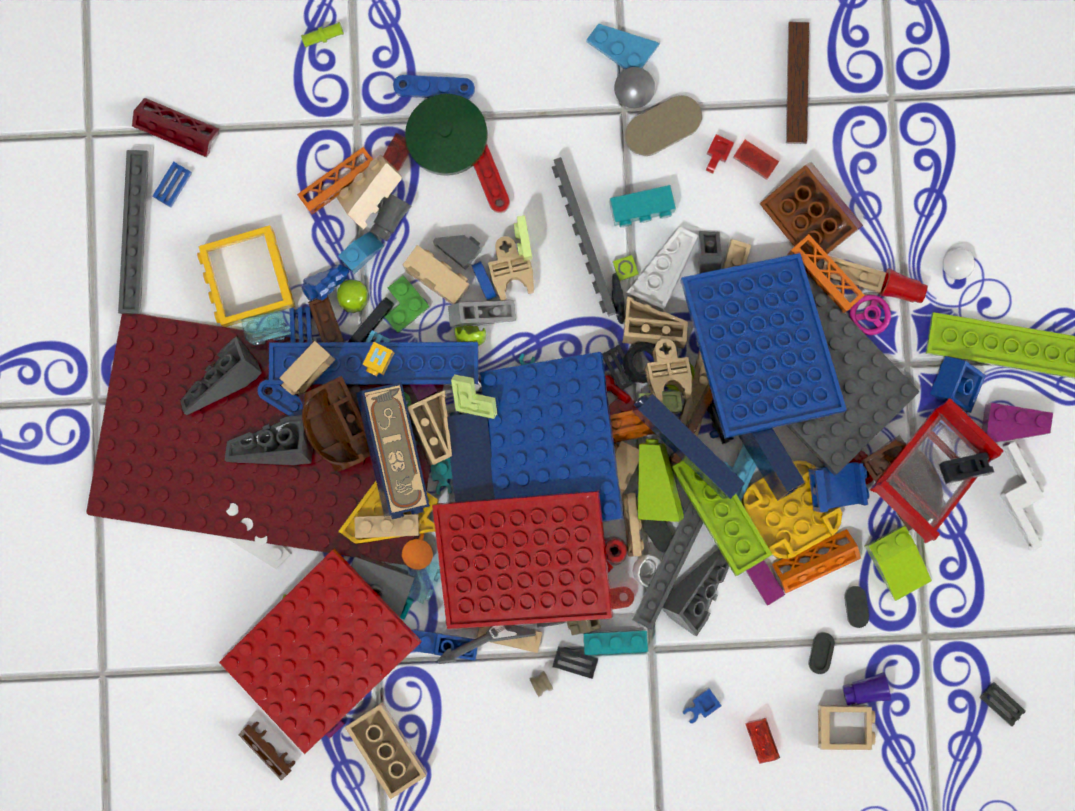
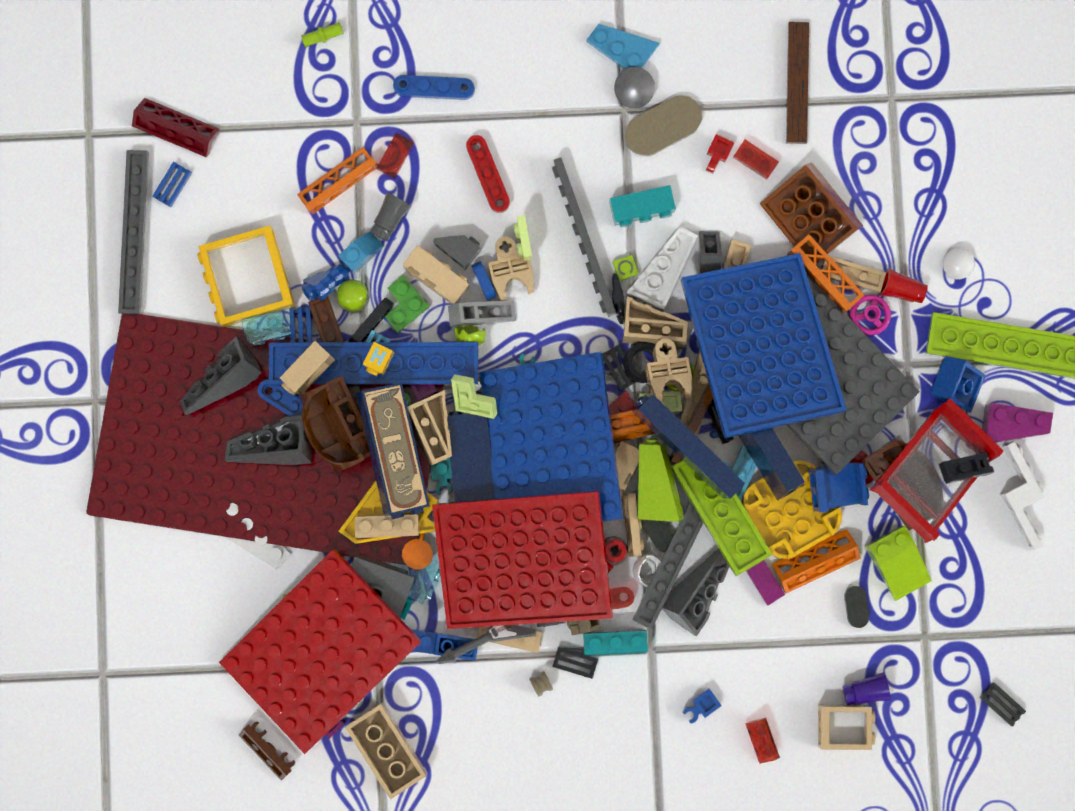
tan wedge [337,155,402,229] -> none
dark green dish [405,94,488,176] -> none
red bar [605,375,631,403] -> none
pearl dark grey tile [808,632,835,674] -> none

